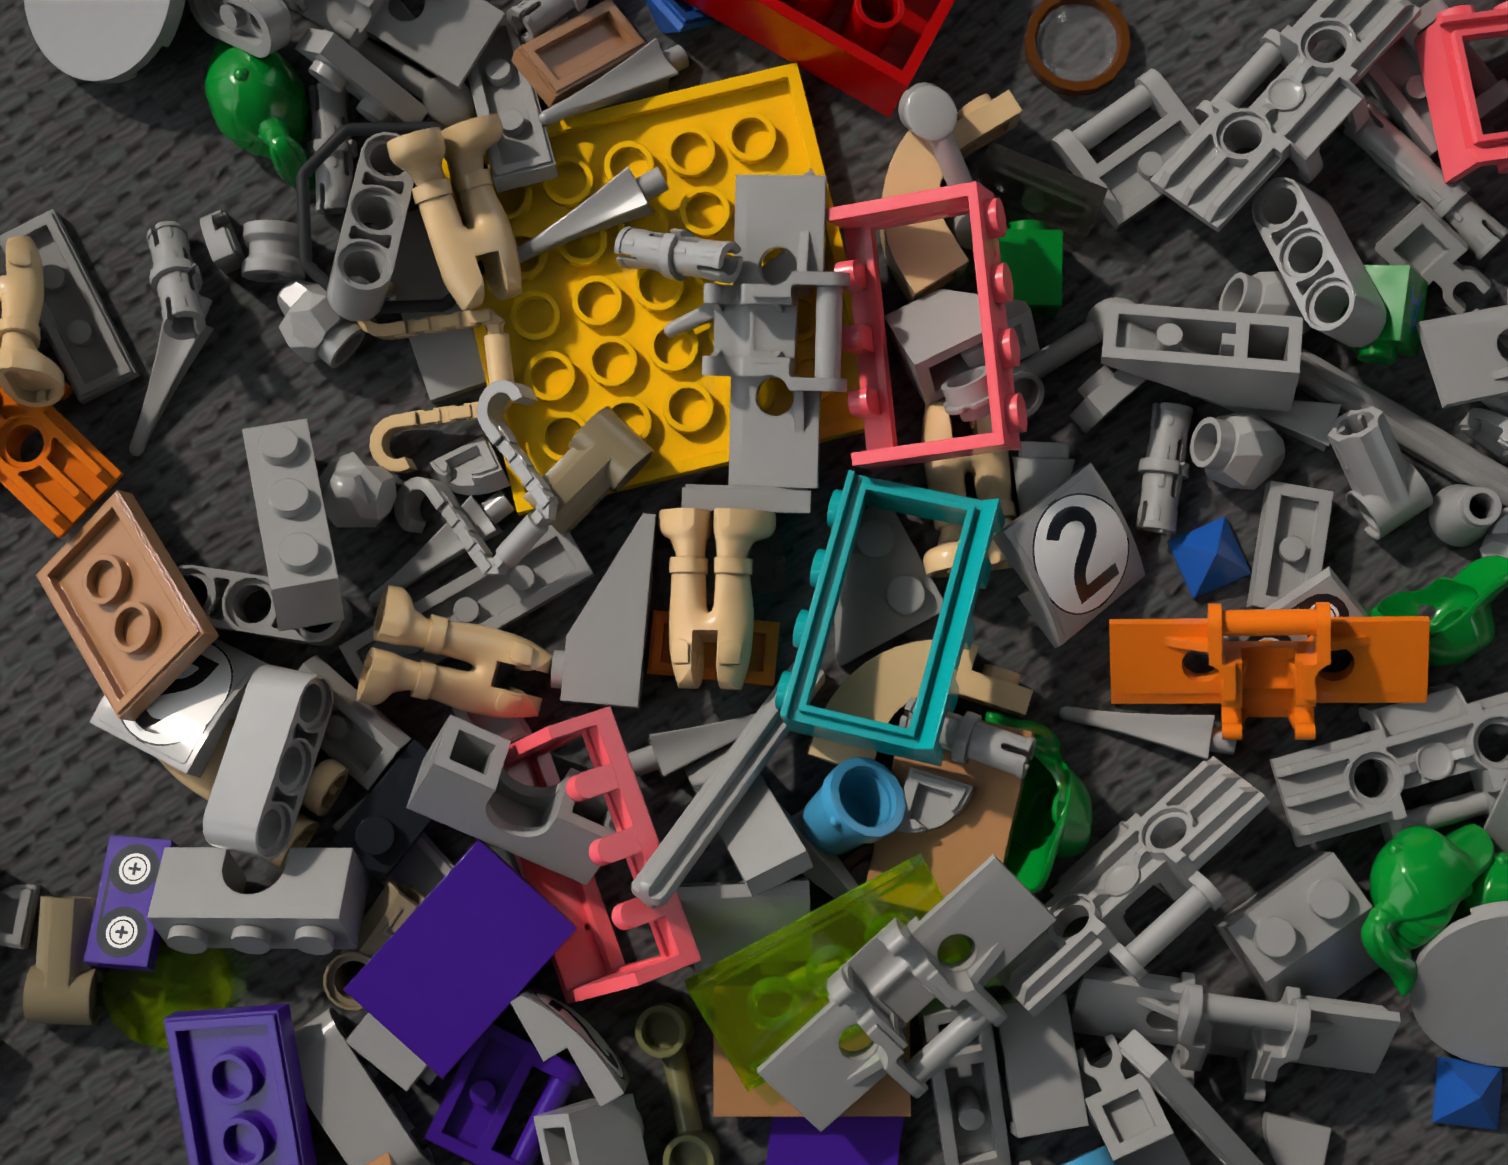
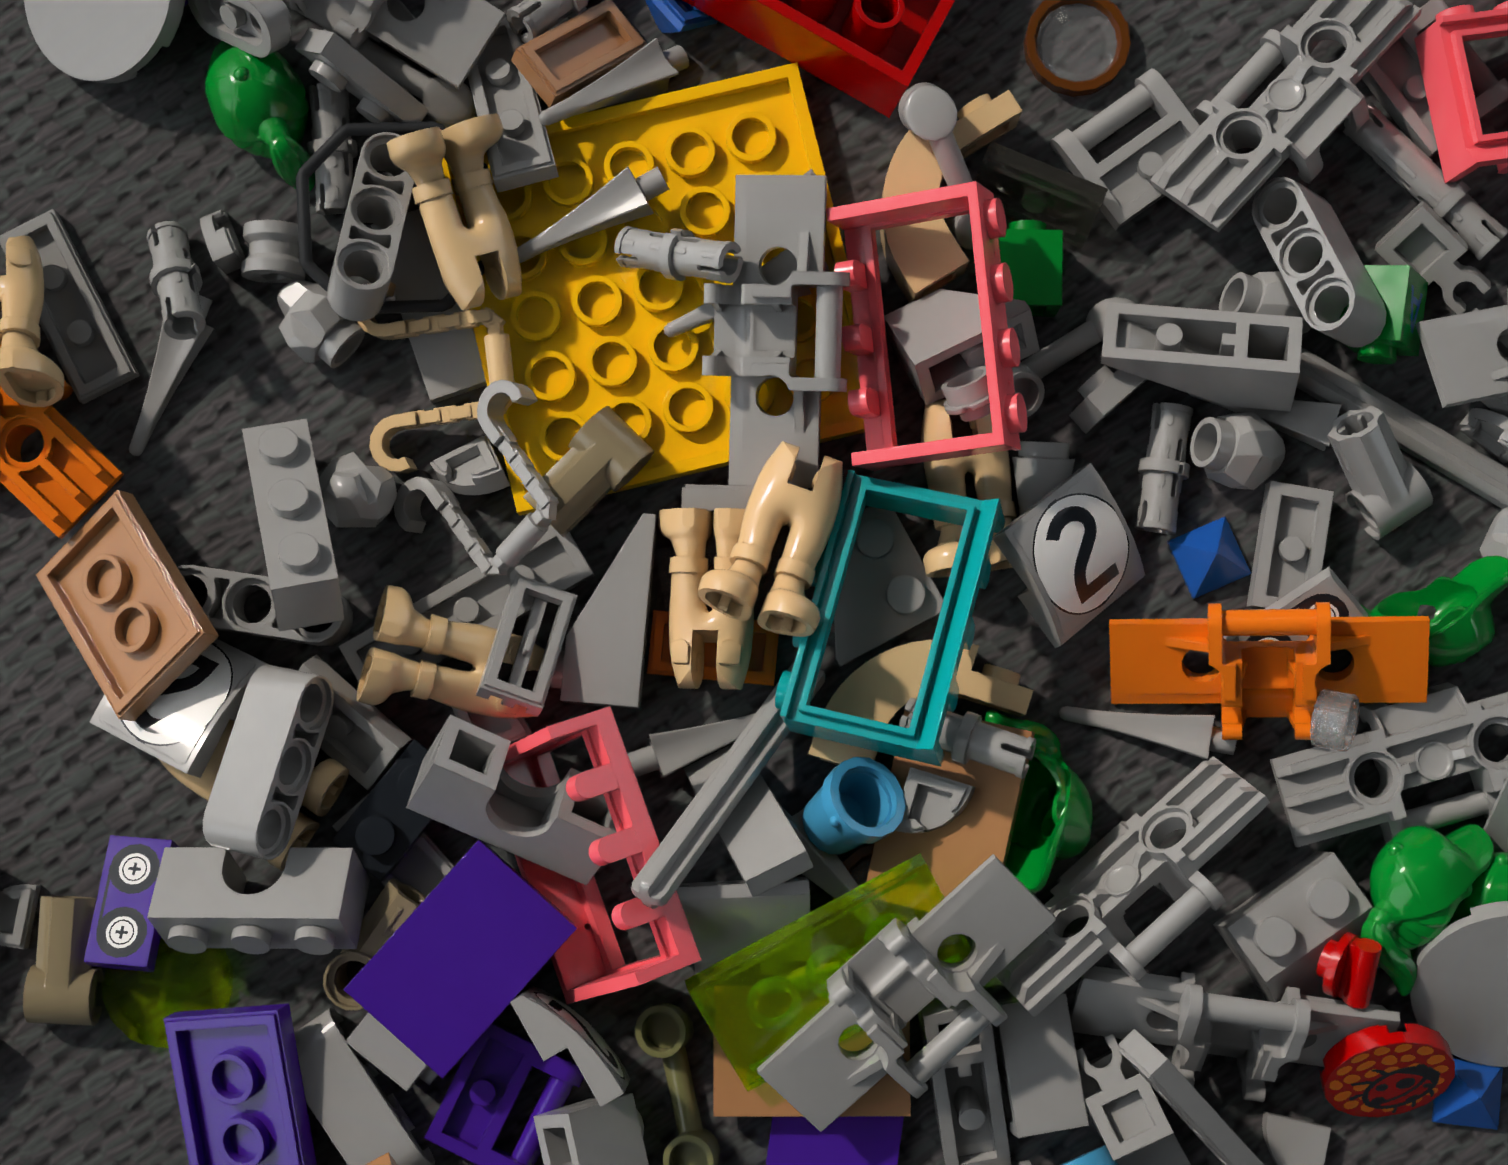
light grey piece [368,489,516,607] -> none
light grey cone [1428,484,1502,547] -> none
none -> light grey tile [476,574,578,717]
none -> tan piece [698,441,843,637]
none -> clear axle [1310,689,1360,752]
none -> red plate [1316,932,1382,1009]
none -> tile [1320,1023,1455,1117]

